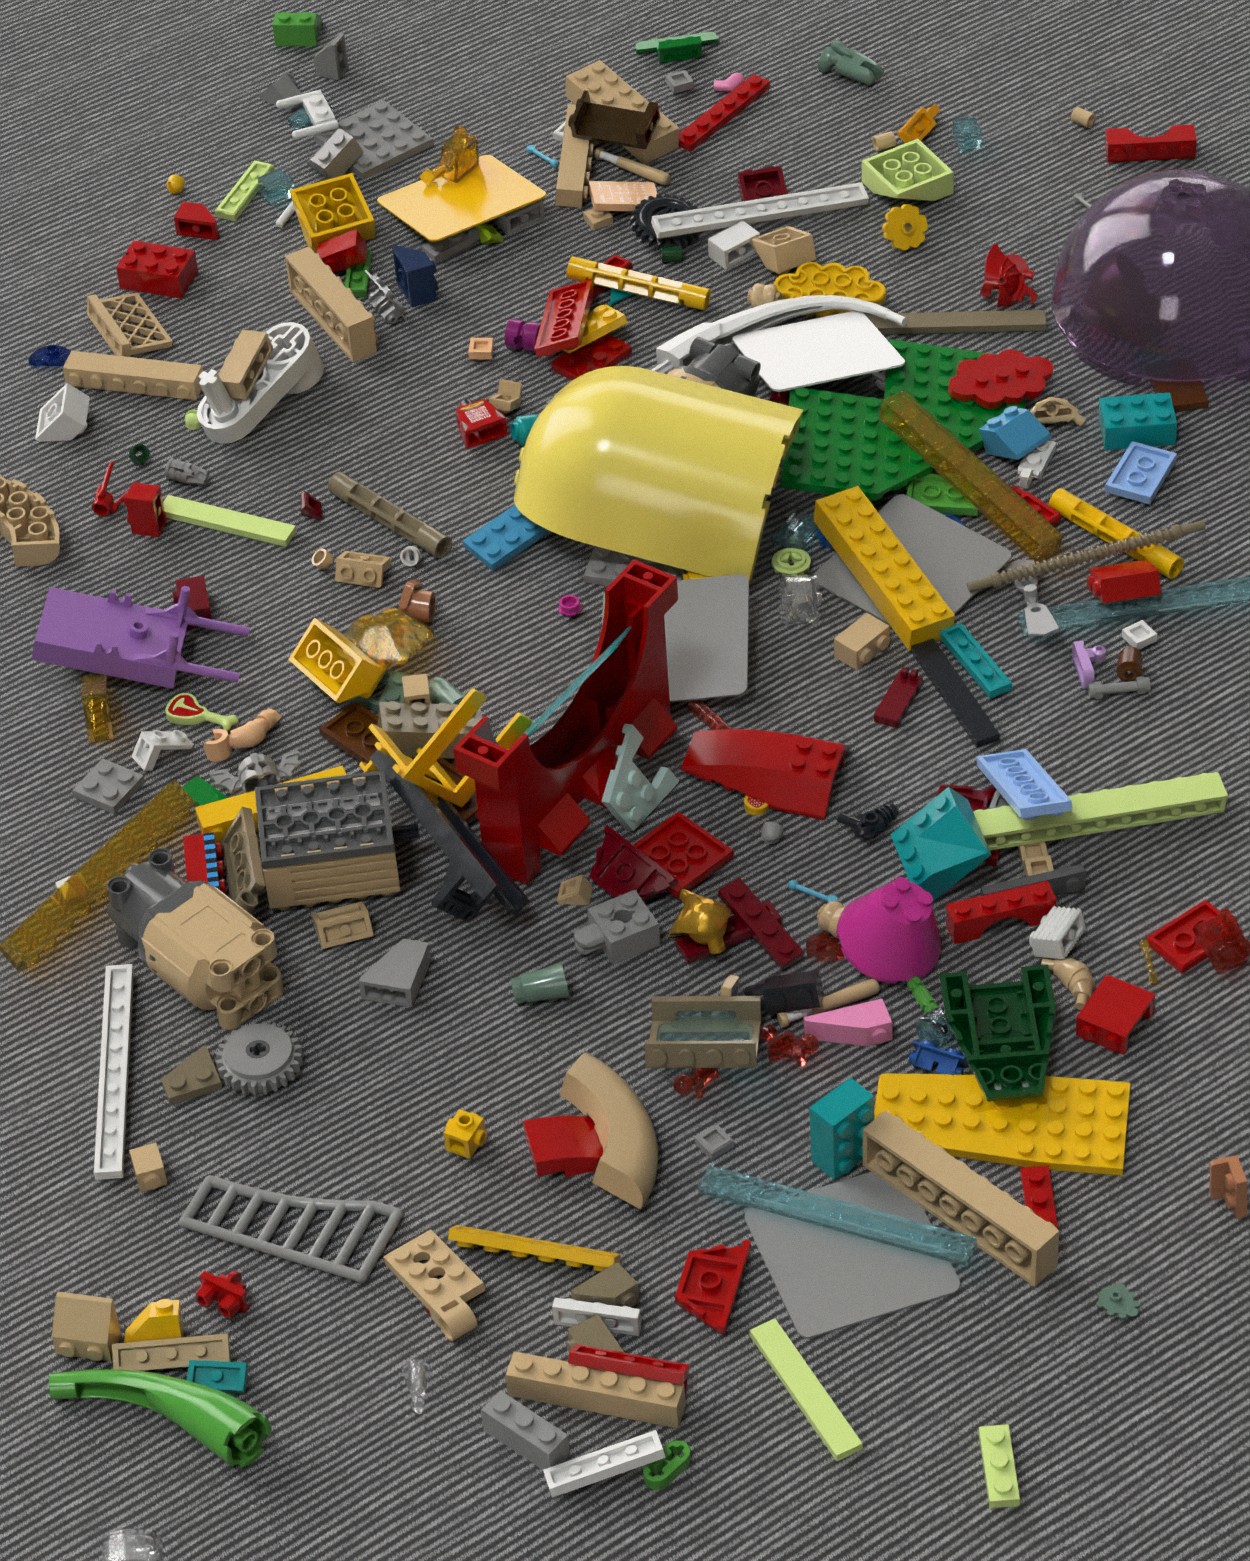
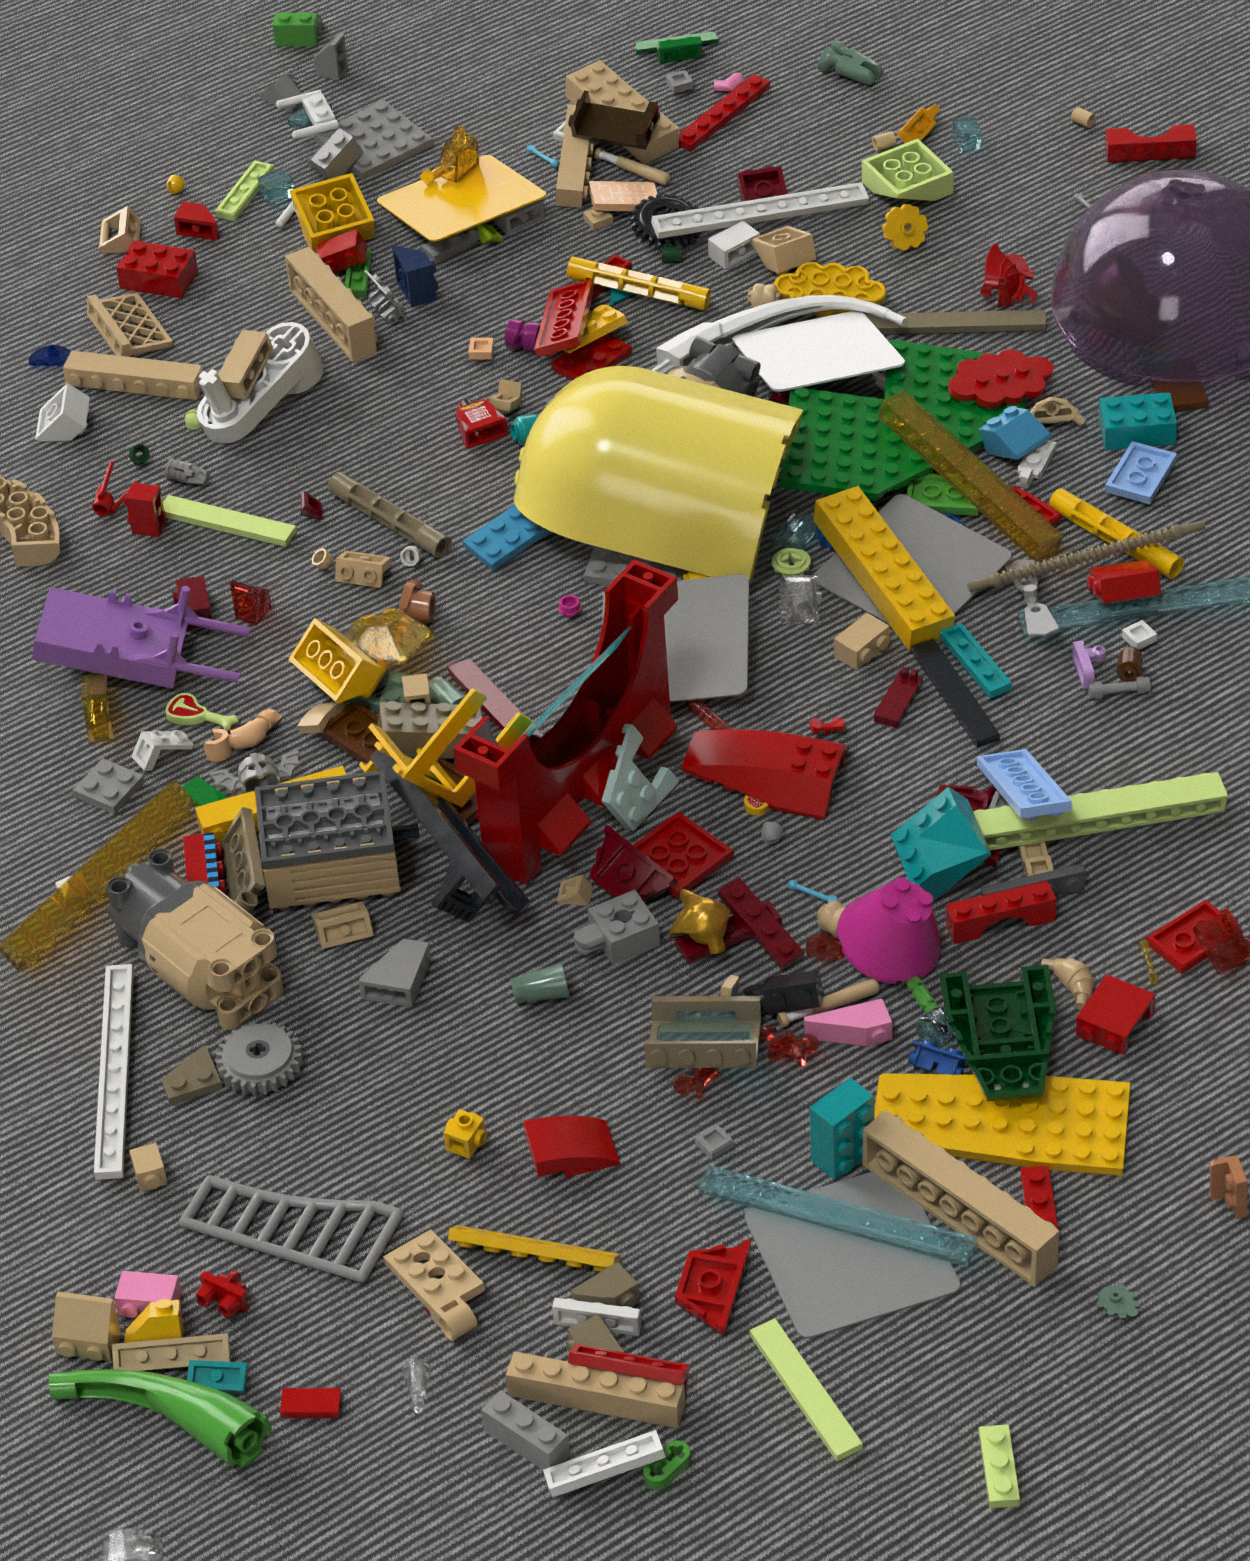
tan brick [560,1052,658,1210] -> none
black piece [837,803,899,840] -> none
white brick [1029,906,1086,960] -> none
none -> tan tile [99,206,141,253]
none -> bright pink brick [114,1271,182,1318]
none -> clear red slope [230,580,271,626]
none -> red tile [280,1388,342,1418]
none -> tan slope [297,702,345,734]
none -> tile [447,658,544,745]
none -> red piece [809,717,845,735]

